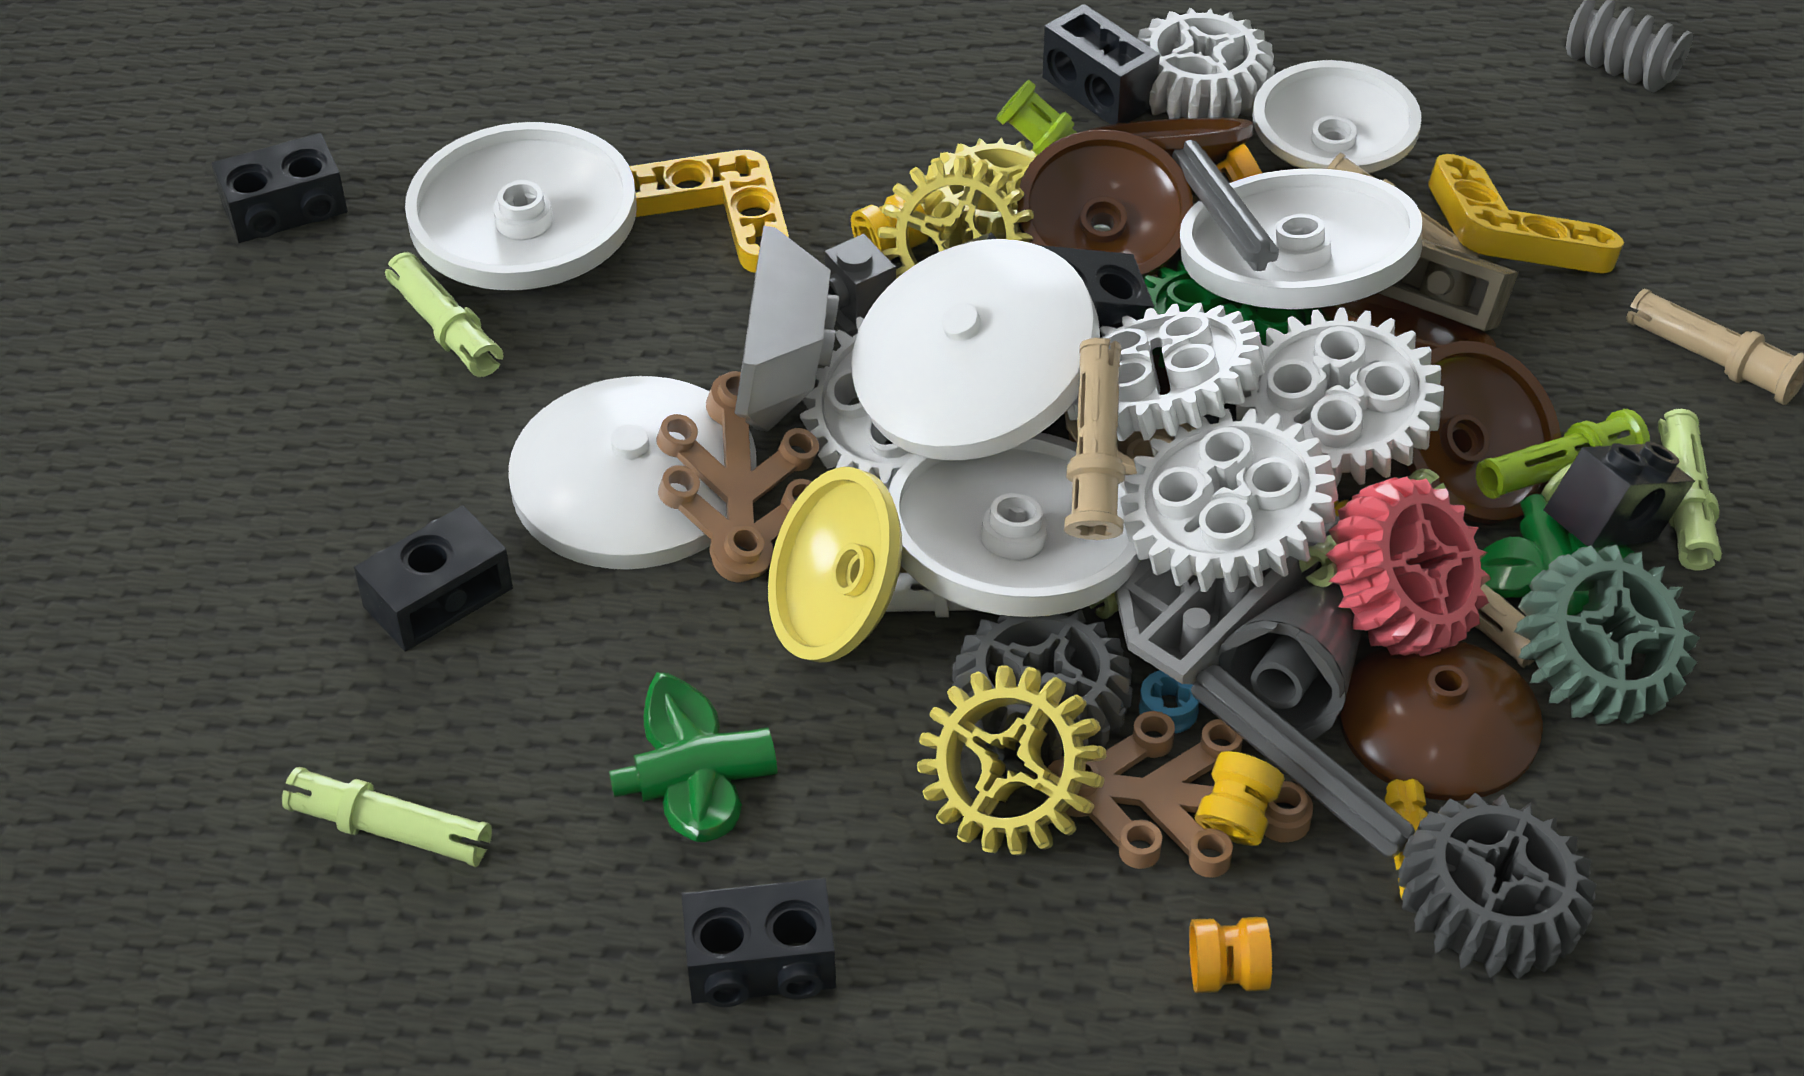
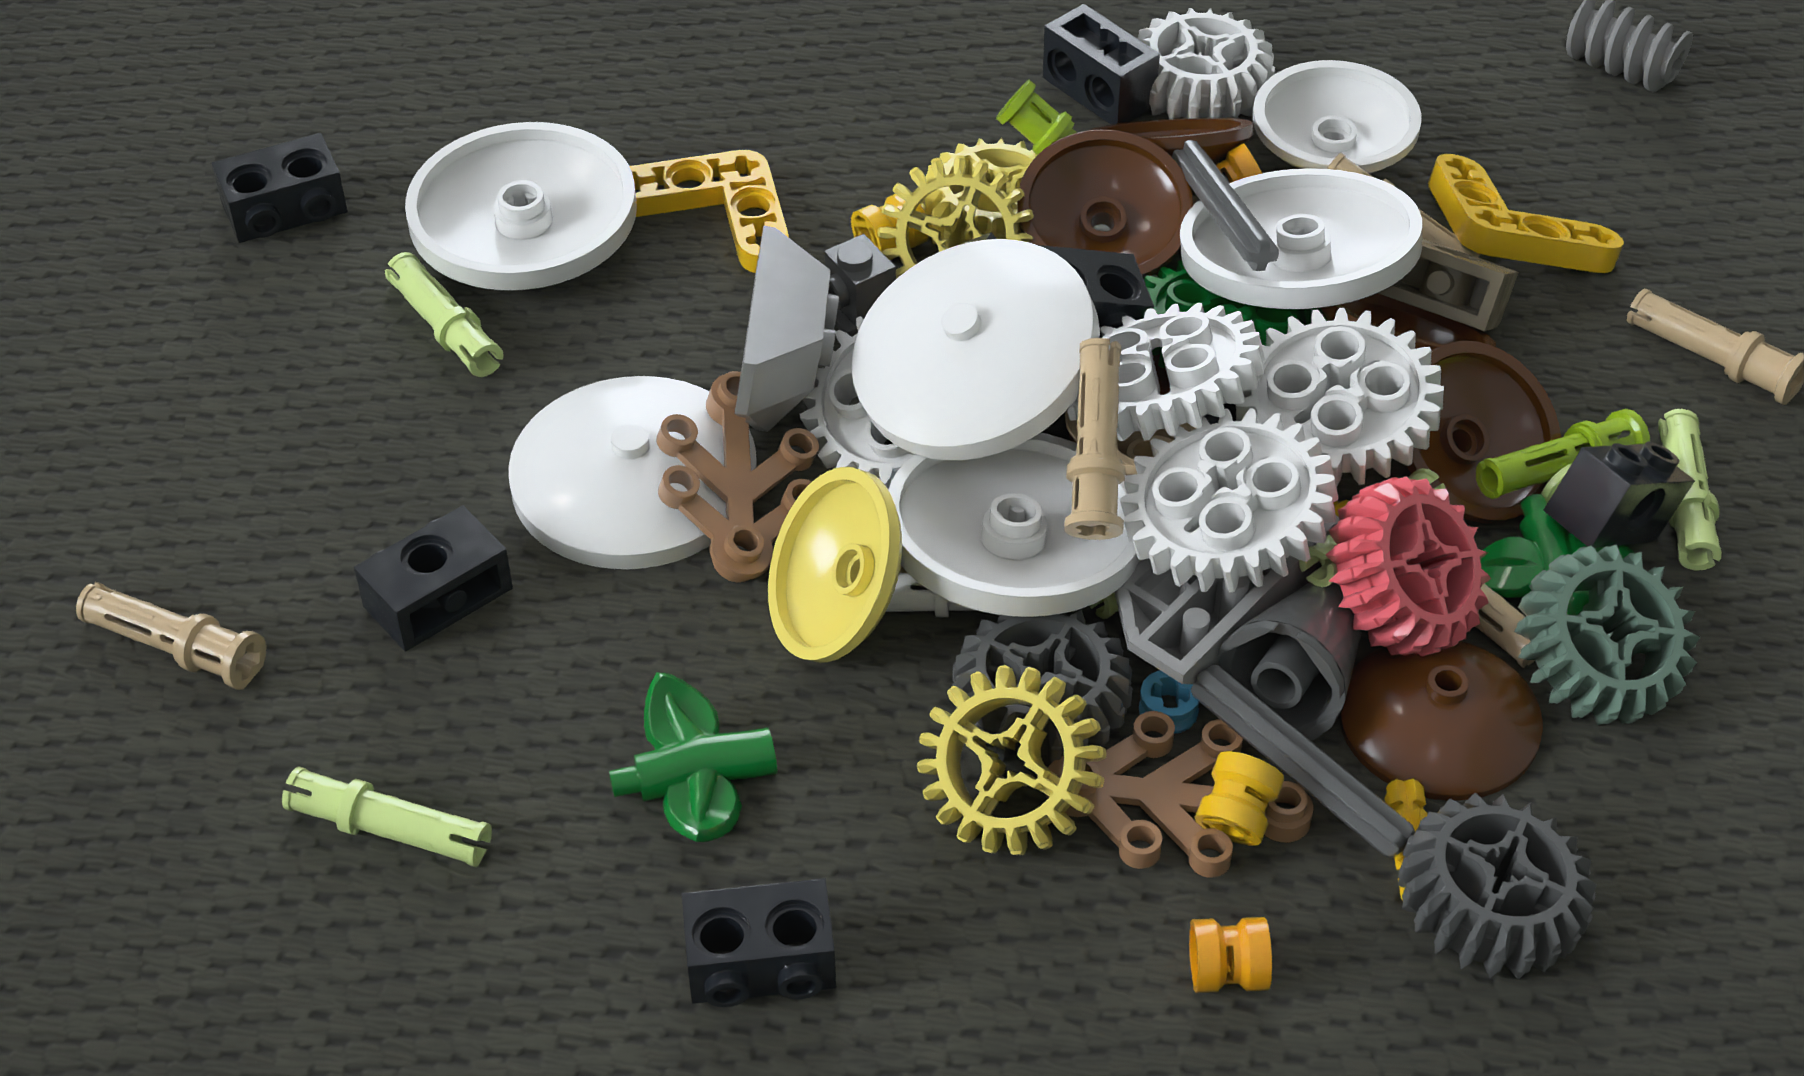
none -> tan pin [76,582,266,690]

